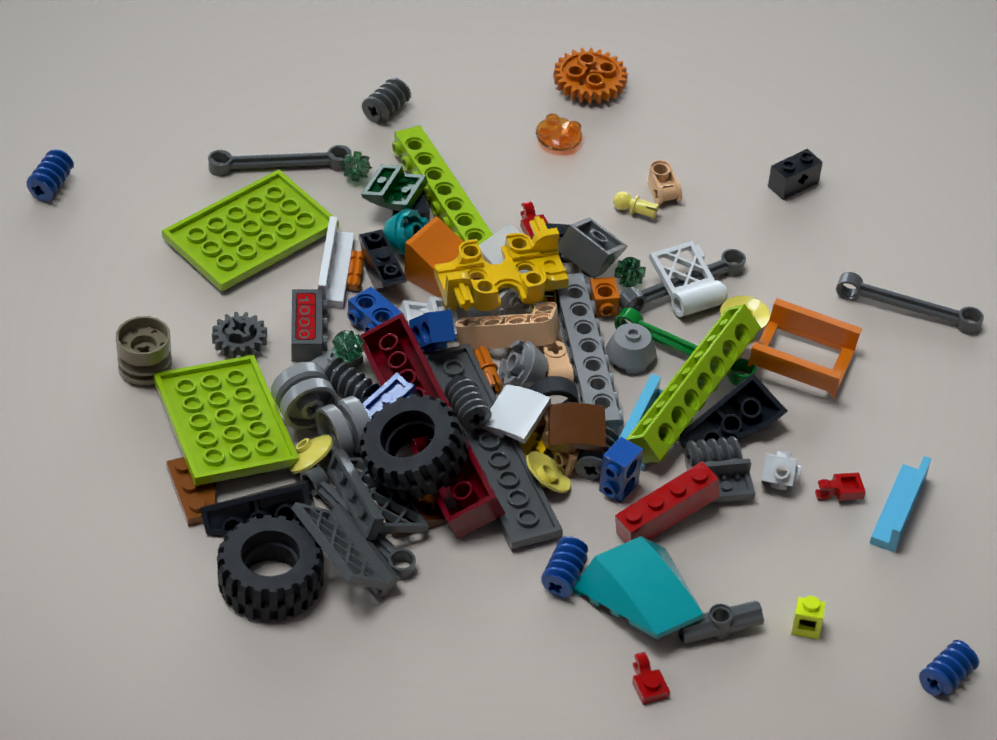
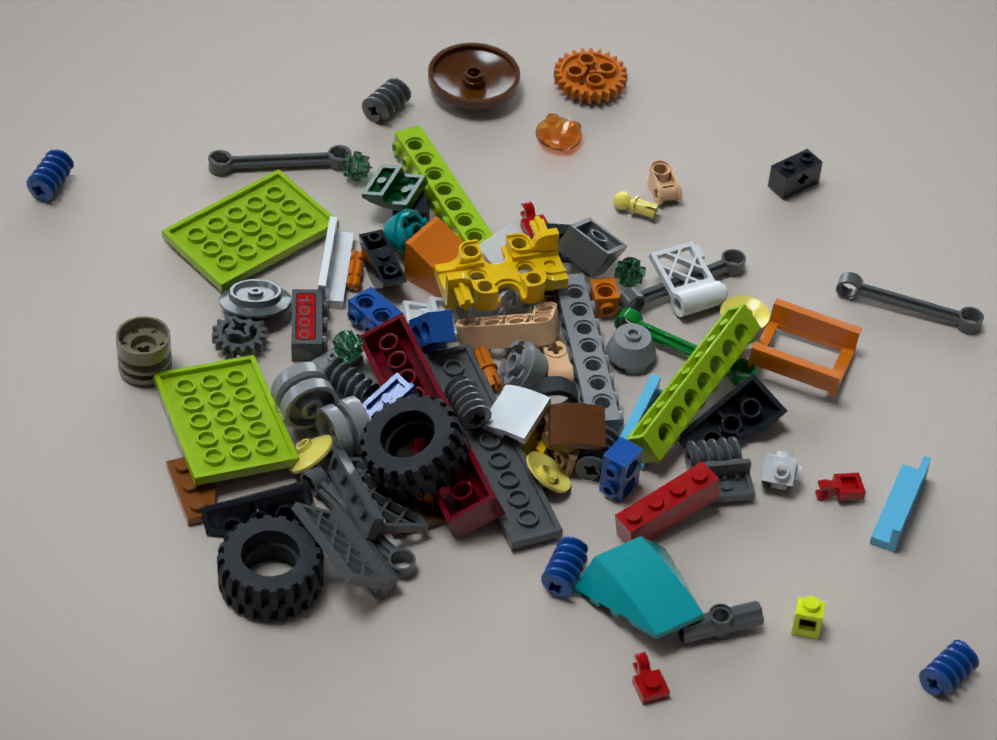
none -> dark grey piece [219,279,292,318]
none -> reddish brown dish [428,43,520,109]

